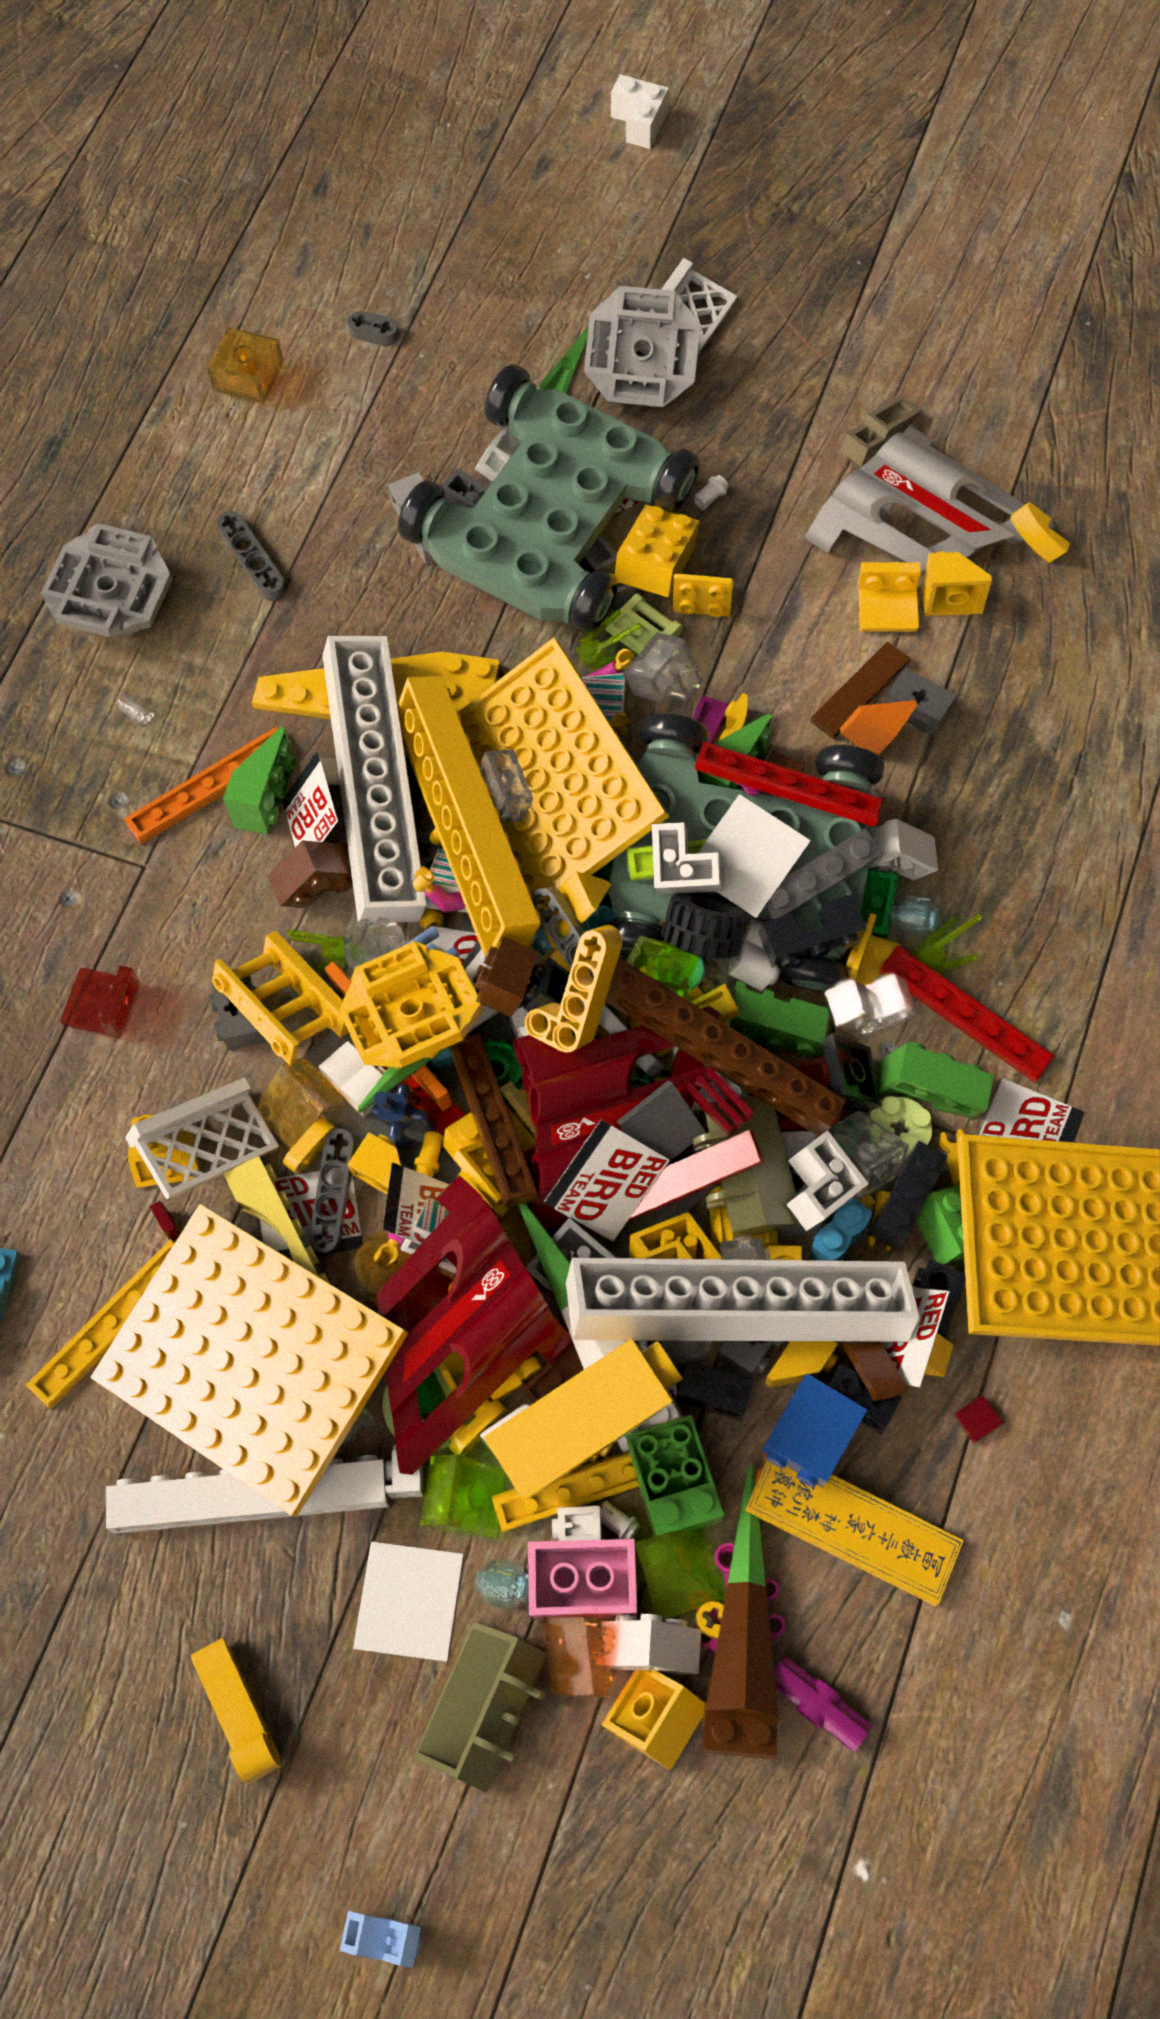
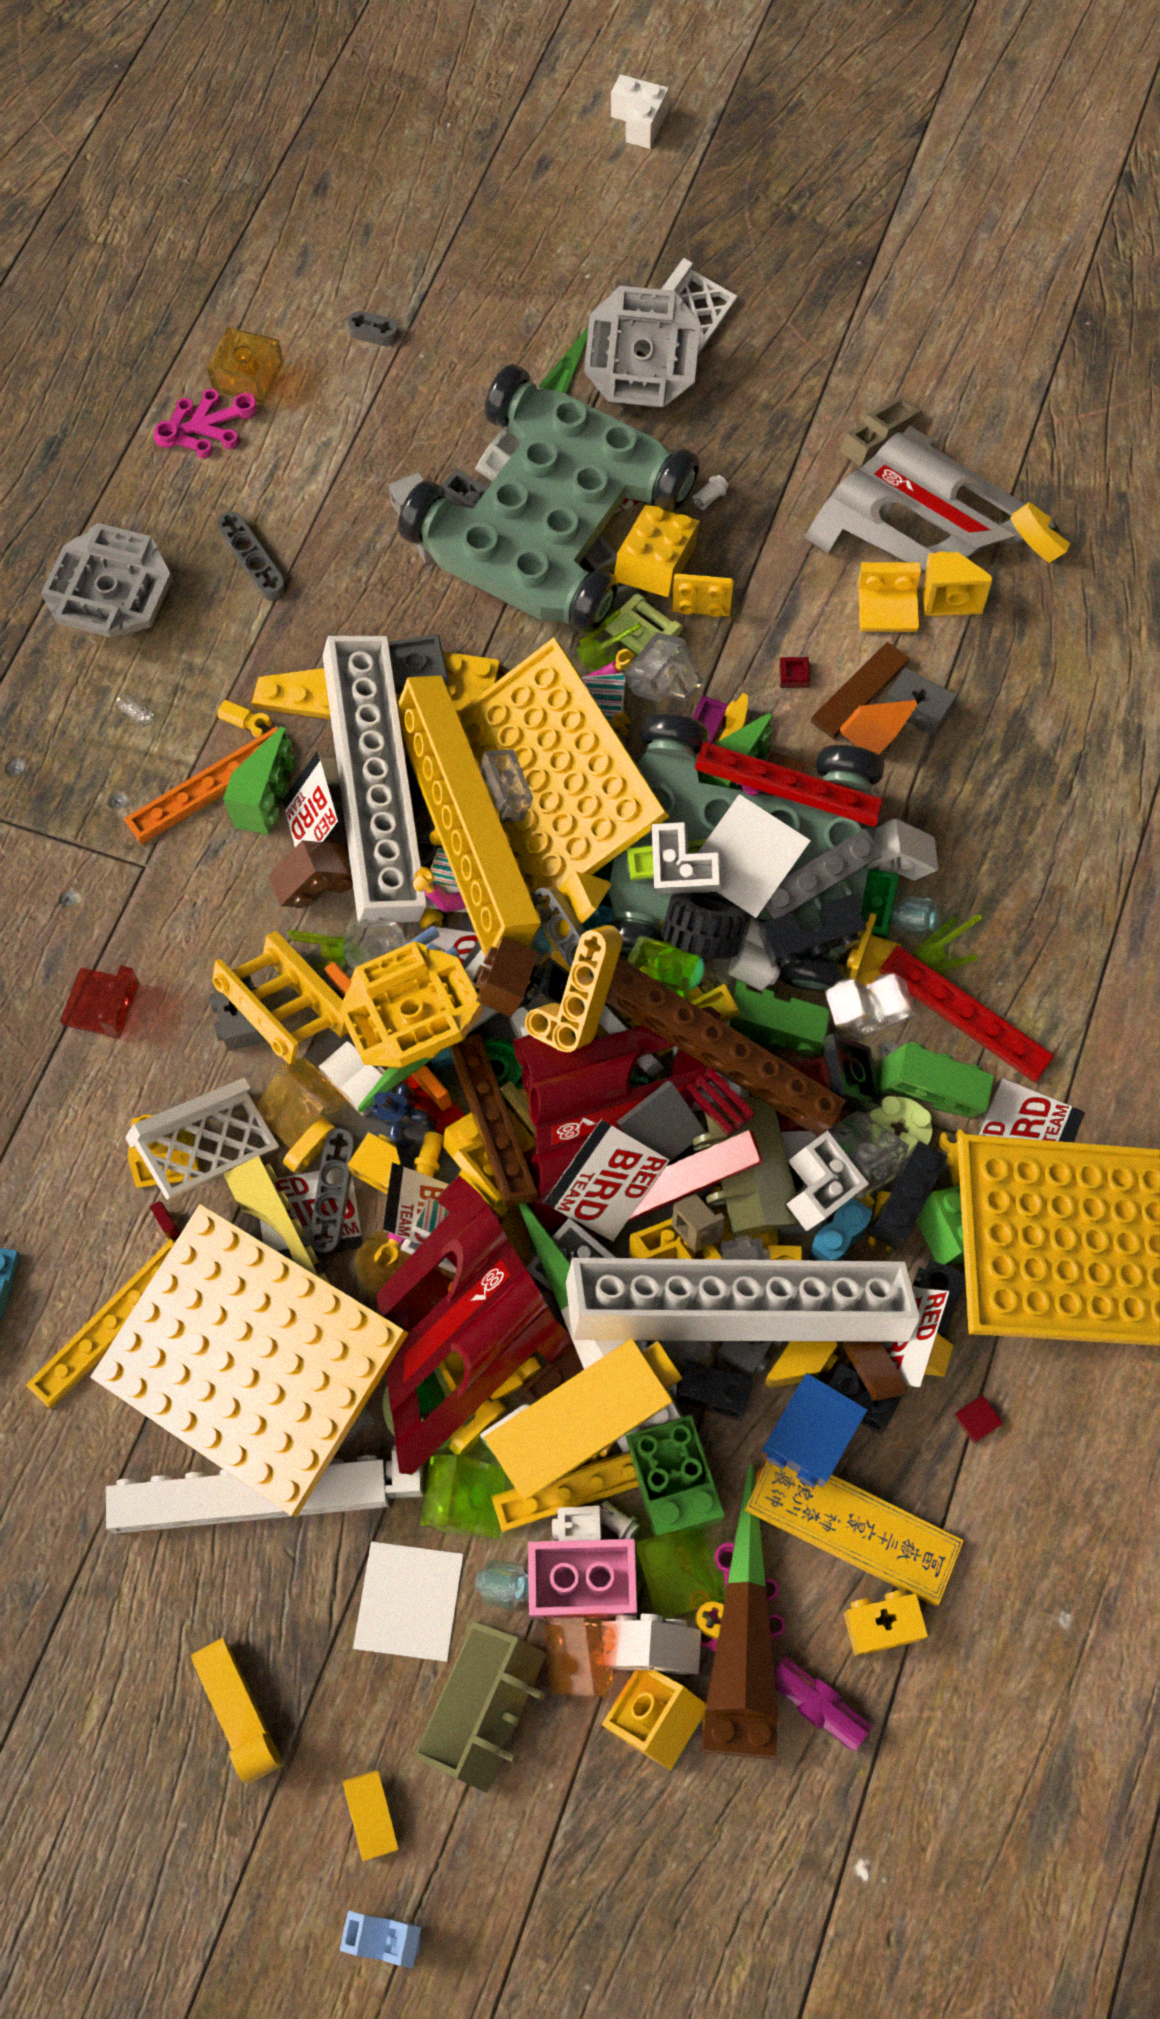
none -> dark pink plant [154,389,257,458]
none -> yellow bar [218,699,272,738]
none -> yellow slope [342,1770,398,1861]
none -> dark grey tile [388,634,449,694]
none -> dark tan brick [672,1194,725,1252]
none -> dark red tile [779,657,810,688]
none -> yellow brick [844,1590,928,1657]

